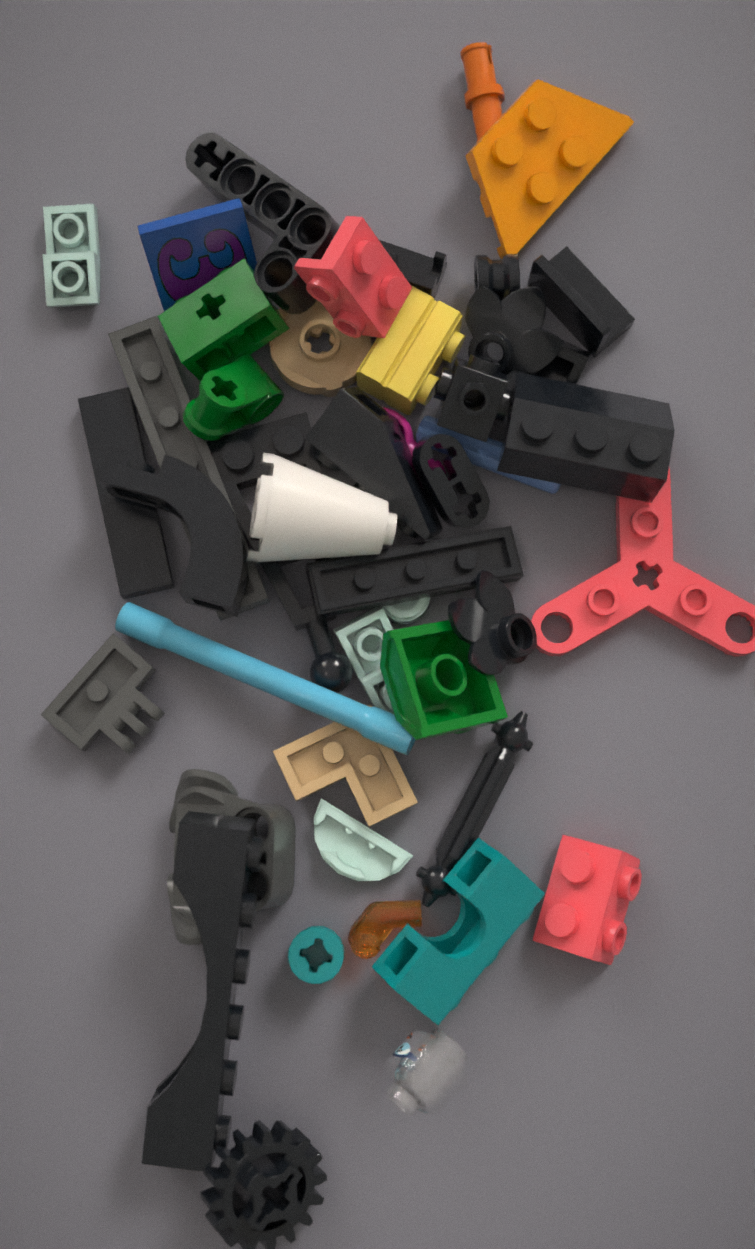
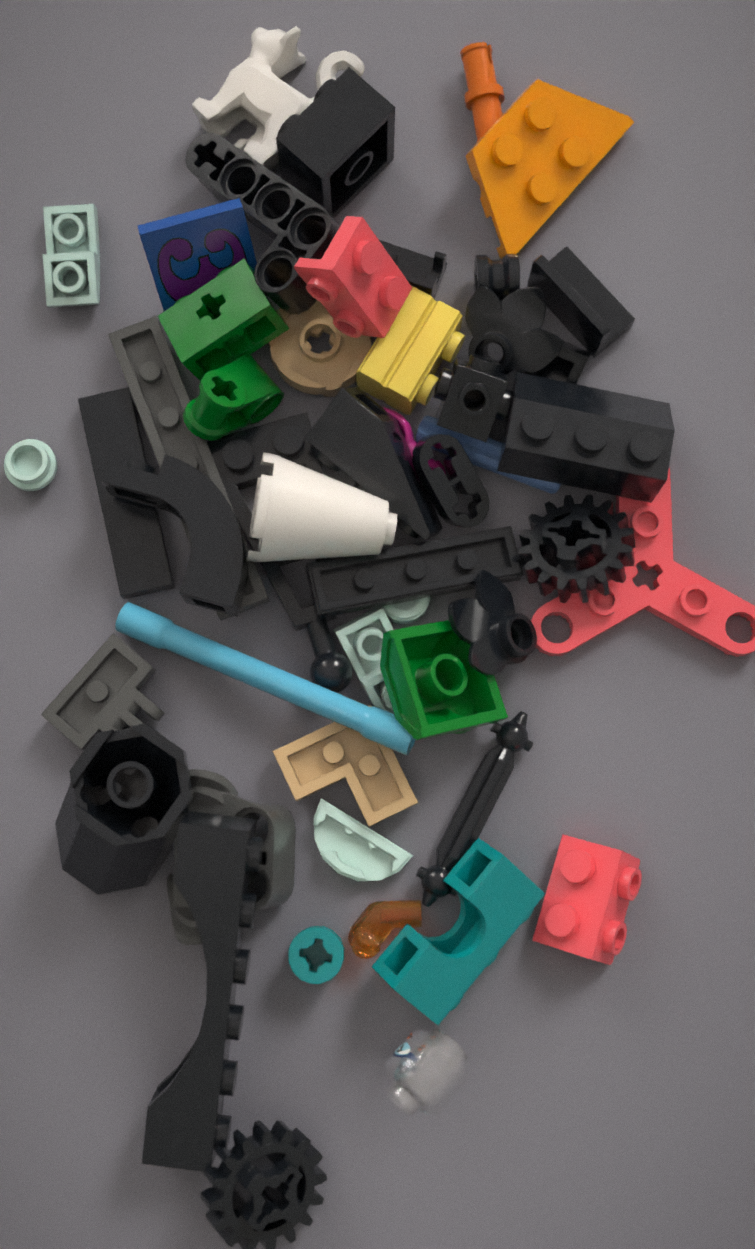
none -> light aqua plate [4,439,58,491]
none -> black brick [55,724,194,895]
none -> white animal [192,26,365,170]
none -> black brick [276,67,395,219]
none -> black gear [518,494,636,603]

